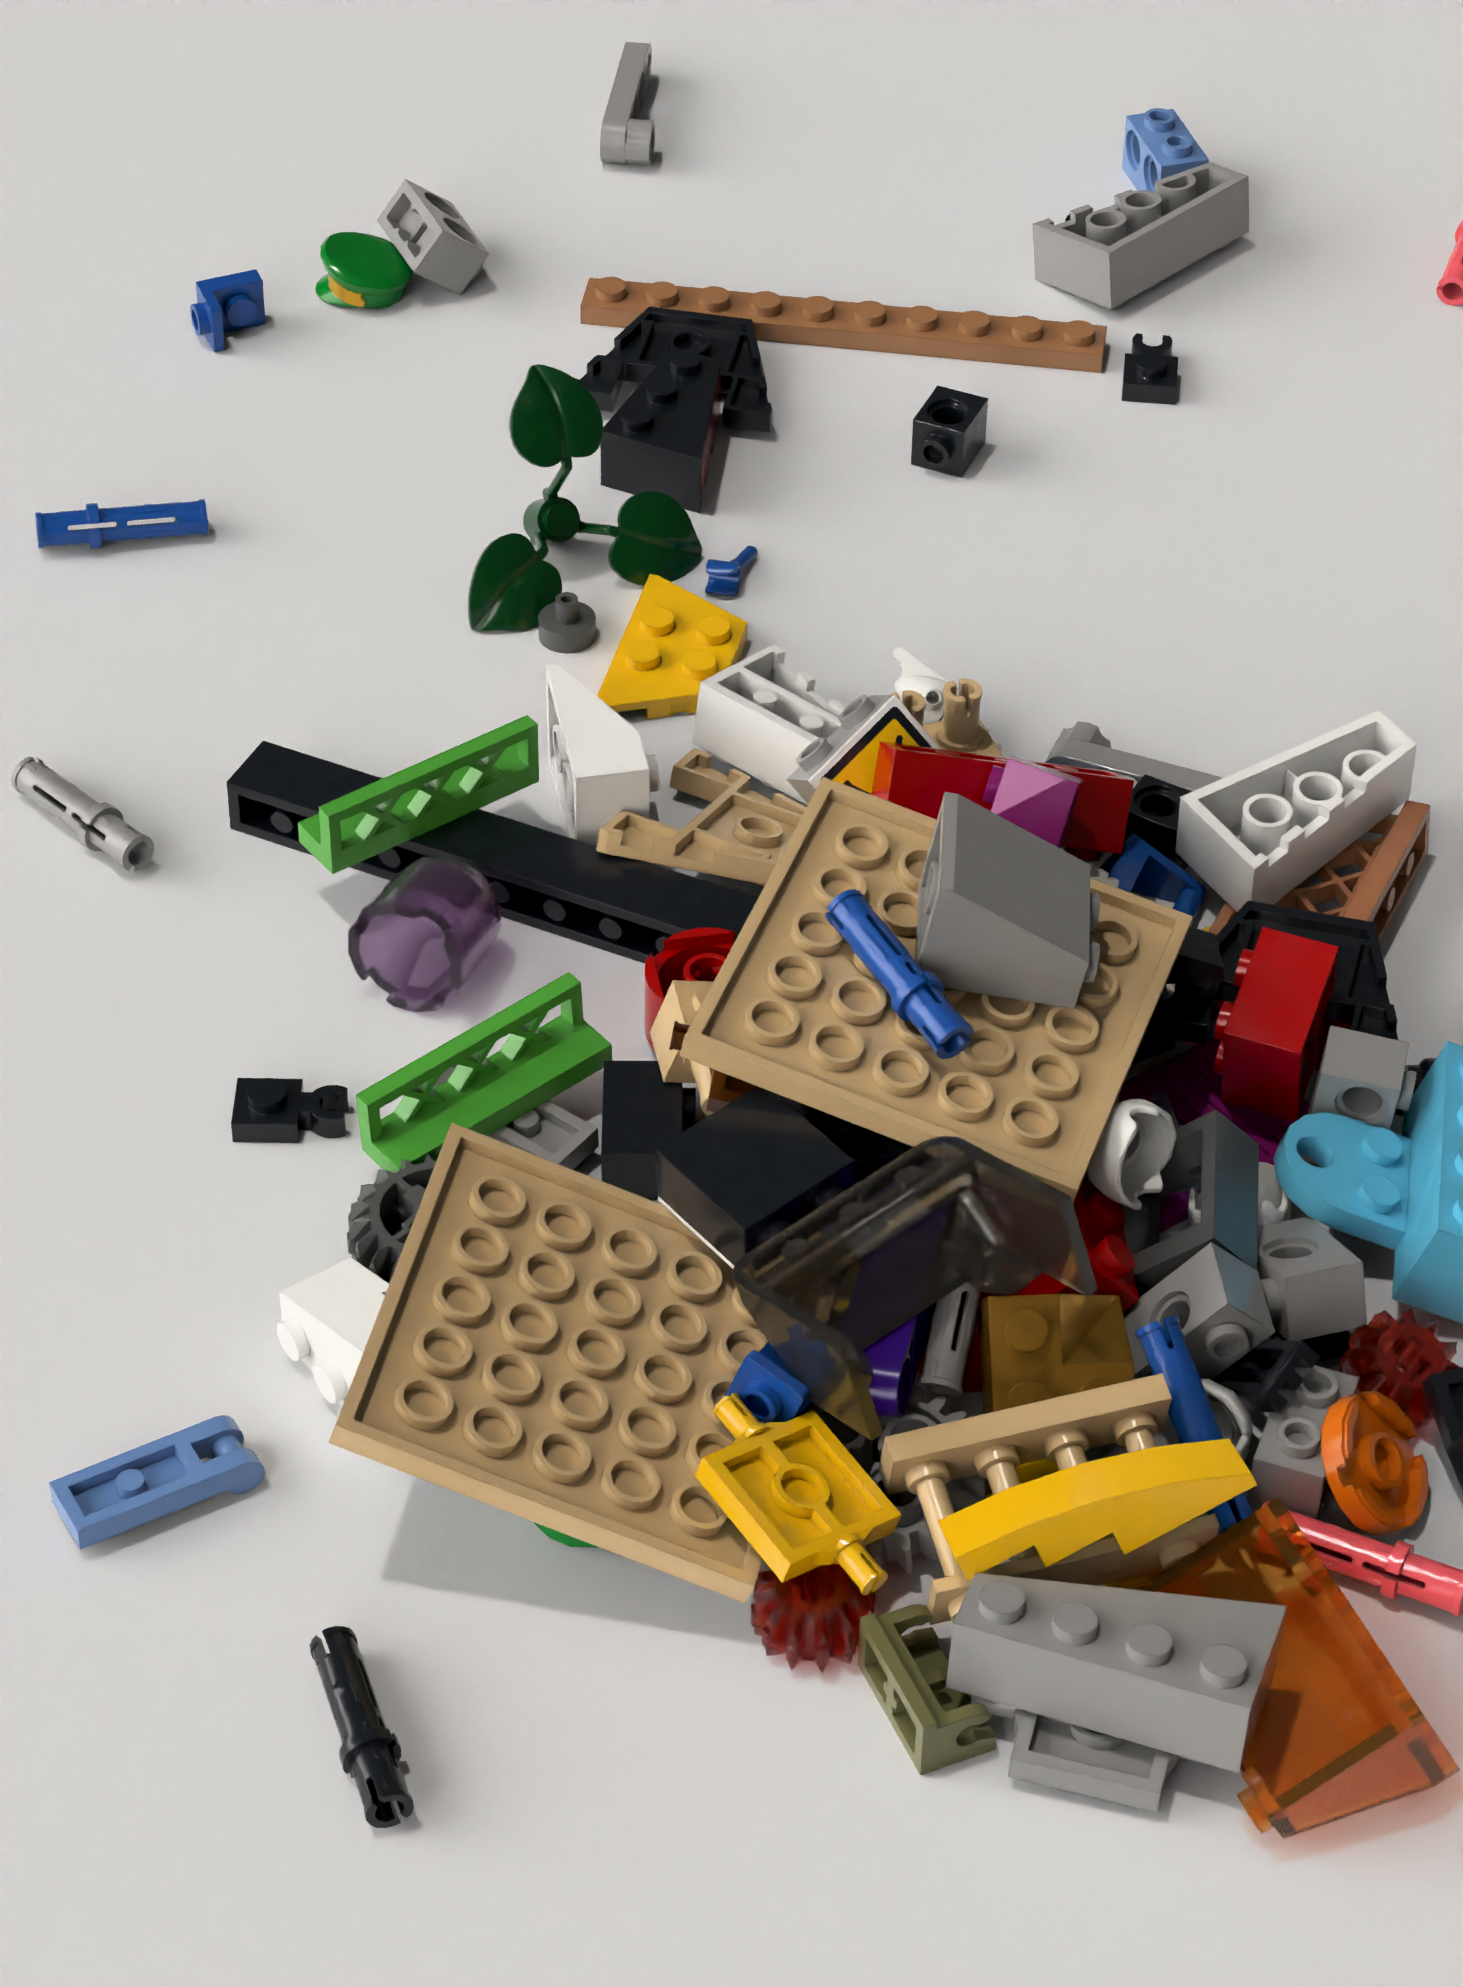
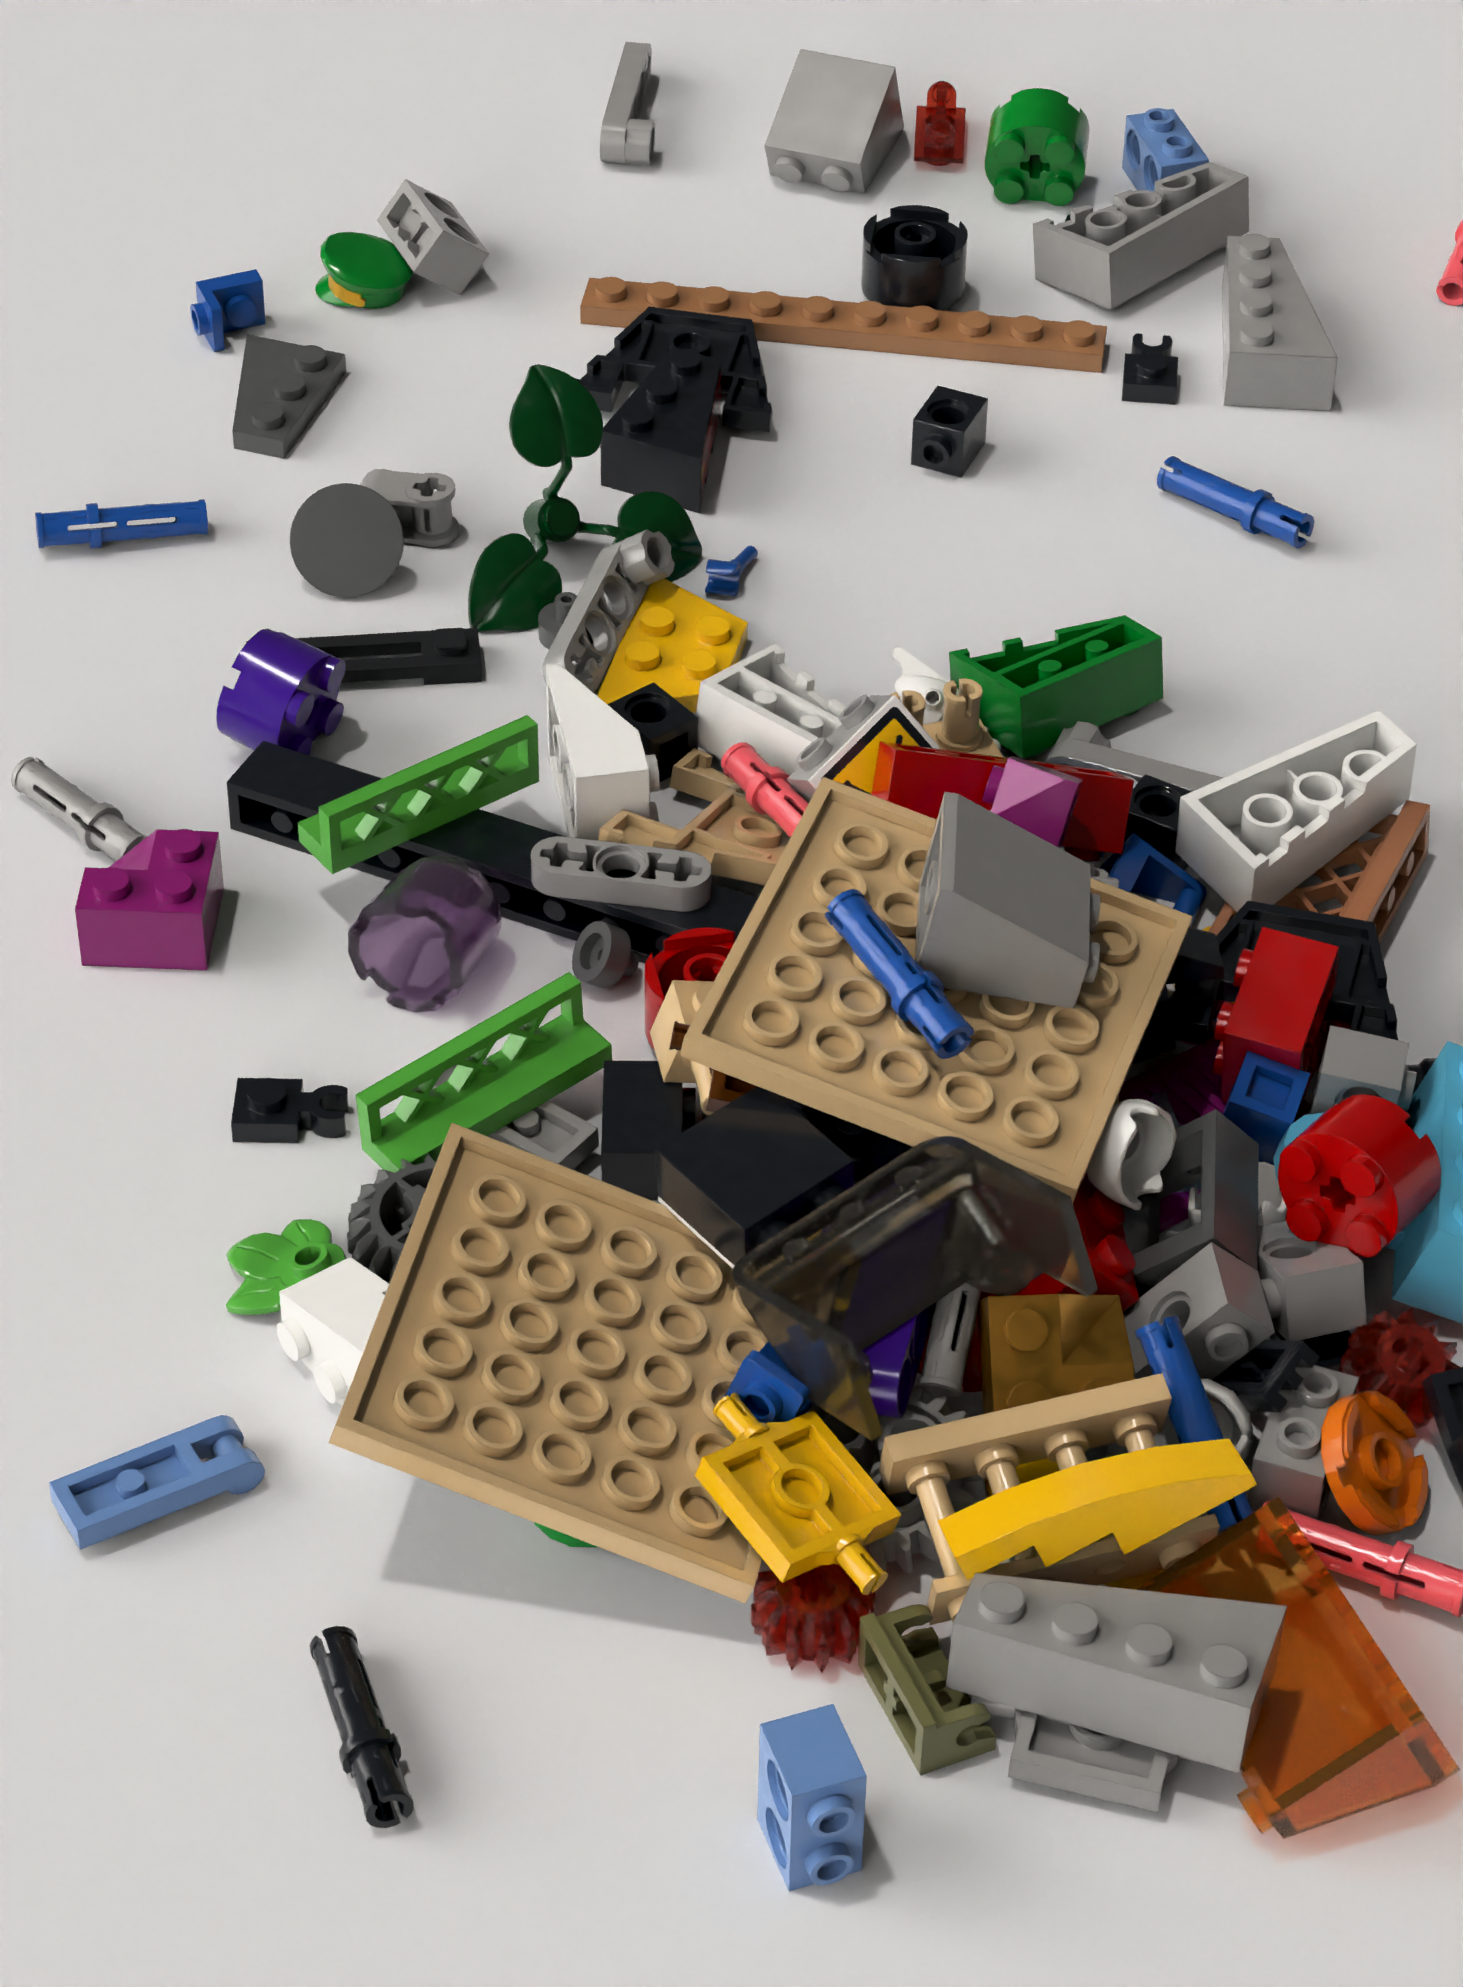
none -> magenta slope [75,829,224,970]
none -> dark purple brick [216,628,346,755]
none -> bright green plate [226,1219,347,1315]
none -> dark grey wing [232,334,346,459]
none -> black container [246,628,482,685]
none -> dark grey shield [290,483,404,598]
none -> light grey piece [360,469,459,547]
none -> light grey beam [531,836,711,912]
none -> light grey beam [542,529,675,692]
none -> dark grey tile [572,921,639,989]
none -> black brick [607,682,698,782]
none -> coral pin [721,742,809,838]
none -> medium blue brick [757,1704,867,1891]
none -> light grey slope [764,49,904,193]
none -> black brick [861,205,968,311]
none -> clear red hinge [914,81,966,166]
none -> green wedge [949,615,1163,759]
none -> green brick [984,88,1090,206]
none -> blue pin [1157,456,1314,549]
none -> light grey wedge [1222,234,1338,411]
none -> blue brick [1223,1050,1310,1165]
none -> red brick [1278,1094,1441,1257]

